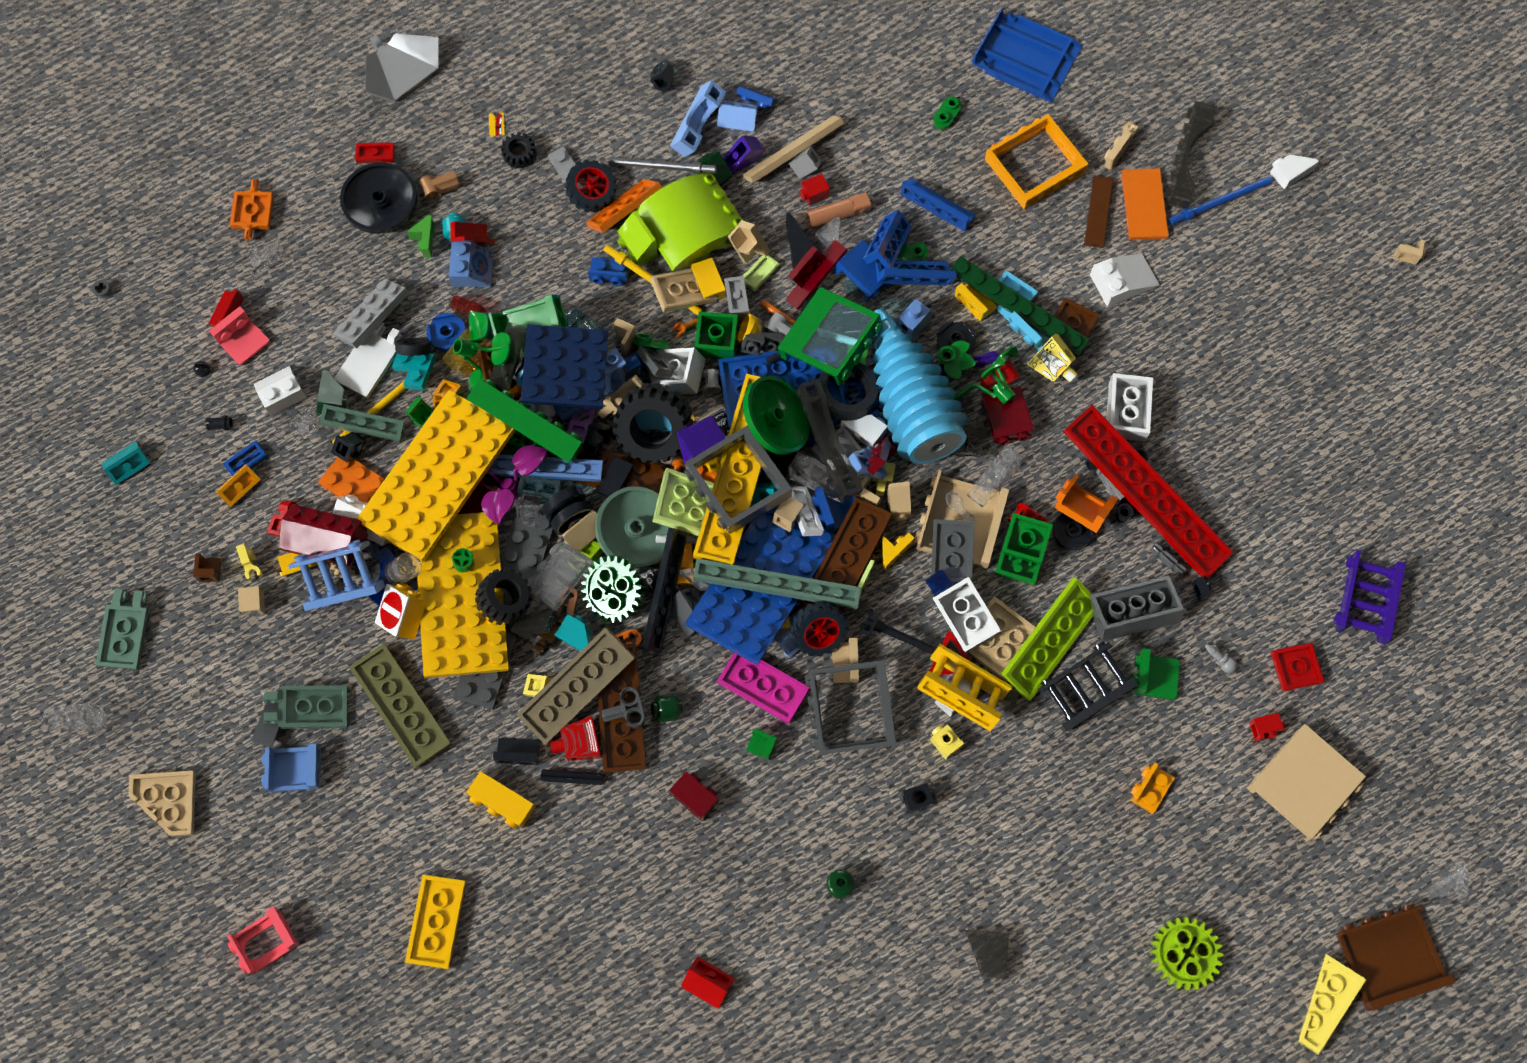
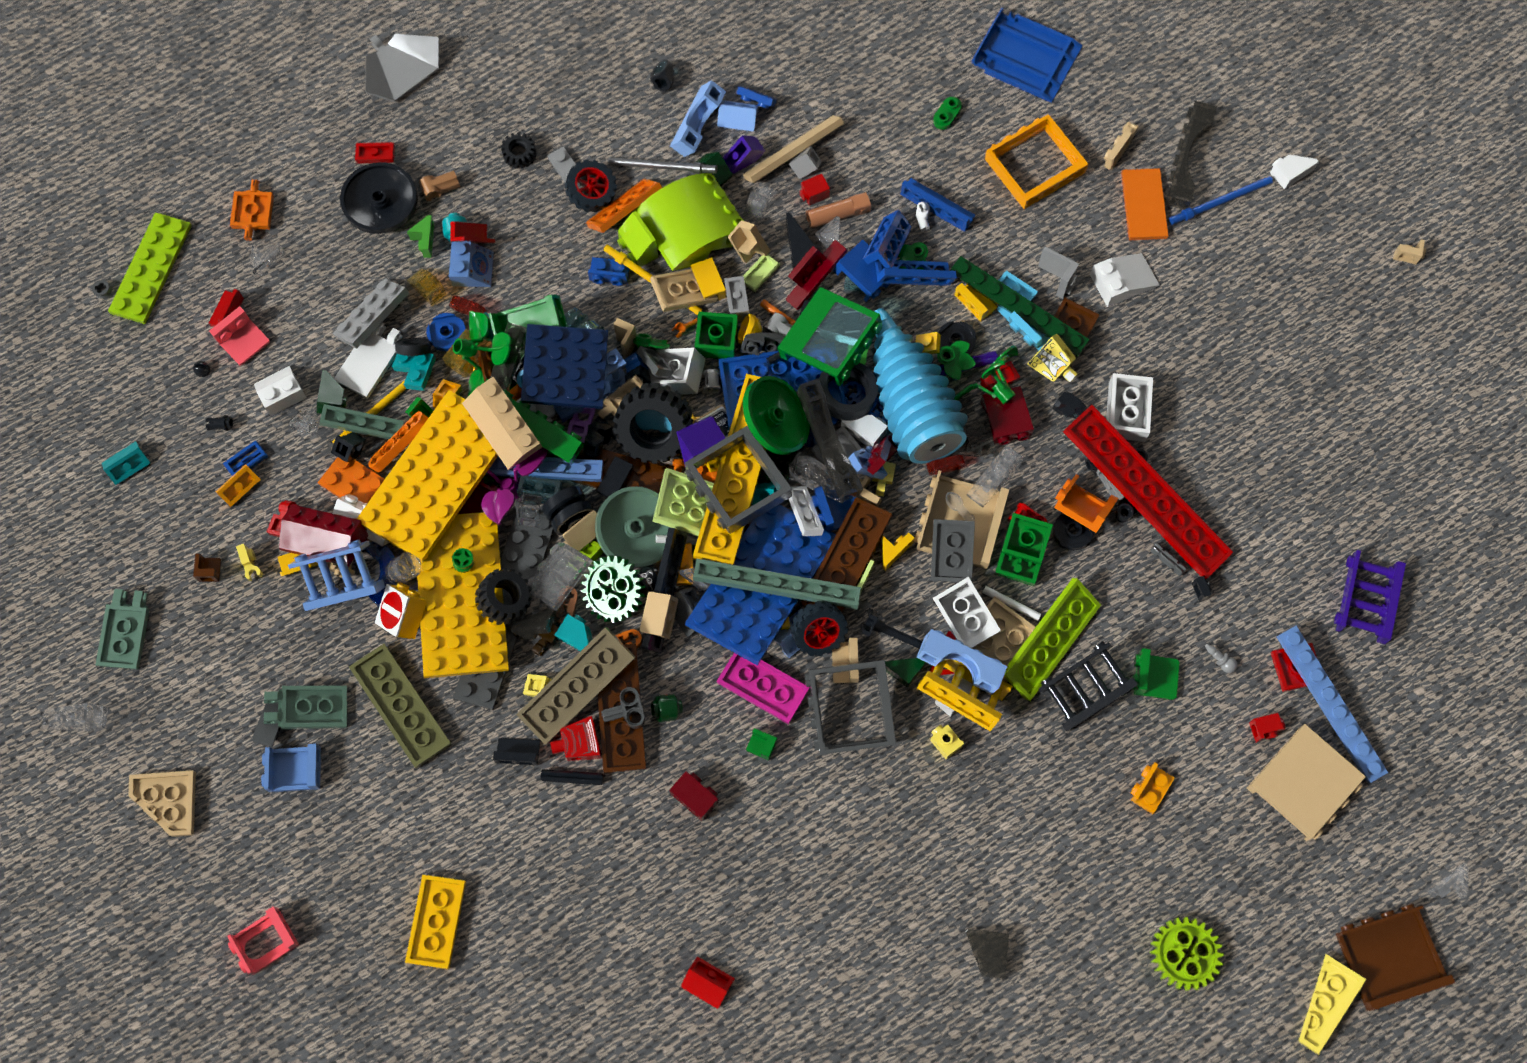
tan panel [238,586,265,615] -> none
yellow brick [466,771,536,829] -> none
sticker [489,112,505,136] -> none
tan panel [772,497,803,532] -> none
dark green head [826,869,855,900] -> none
tan slope [886,481,911,522] -> none
medium blue torso [896,299,932,340] -> none
black brick [902,783,936,814] -> none
clear blue plate [925,568,953,596] -> none
reddish brown tile [1084,176,1113,248] -> none
dark grey slope [1090,575,1184,642] -> none
none -> lime plate [108,212,192,324]
none -> orange beam [368,411,429,473]
none -> clear yellow slope [406,269,446,306]
none -> tan slope [462,377,542,470]
none -> tan panel [640,592,679,639]
none -> clear slope [743,183,777,224]
none -> dark green slope [885,658,926,688]
none -> yellow bracket [915,332,941,354]
none -> white arm [916,202,930,231]
none -> light blue arch [917,629,1007,694]
none -> clear red beam [926,455,966,476]
none -> white bar [982,586,1041,621]
none -> light grey bracket [1038,247,1079,299]
none -> black rock [1052,391,1087,419]
none -> medium blue plate [1276,626,1388,783]

